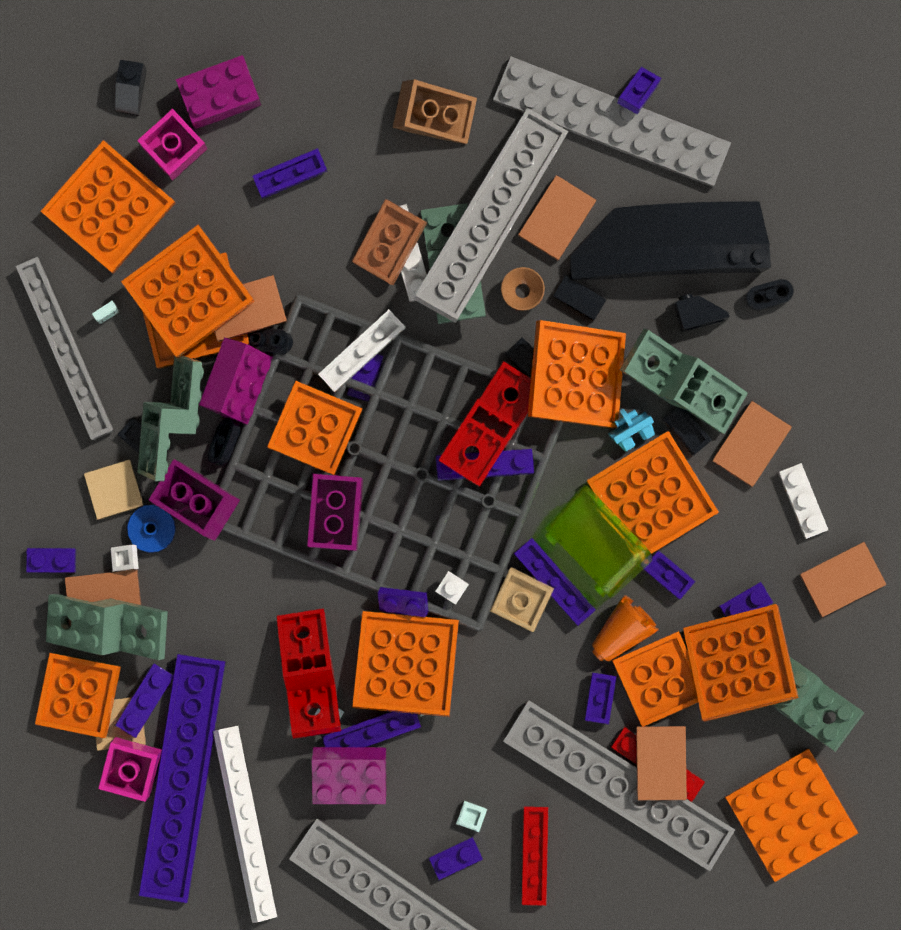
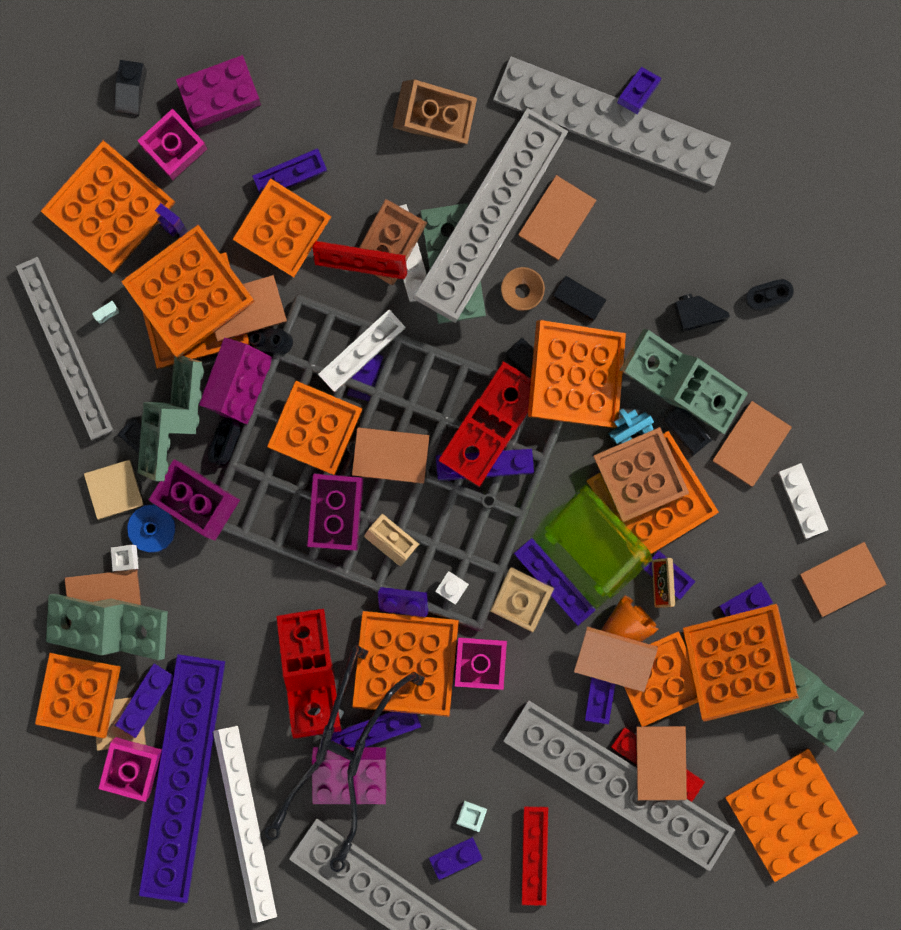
dark purple plate [26,548,76,573] -> none
black slope [570,201,771,280] -> none
none -> dark purple plate [155,203,187,237]
none -> orange plate [233,178,331,277]
none -> black bar [265,645,425,872]
none -> red plate [312,241,408,279]
none -> nougat tile [352,428,429,484]
none -> tan slope [364,514,419,566]
none -> dark pink brick [455,638,507,690]
none -> nougat tile [574,627,658,692]
none -> nougat plate [593,427,689,523]
none -> slope [652,558,675,608]

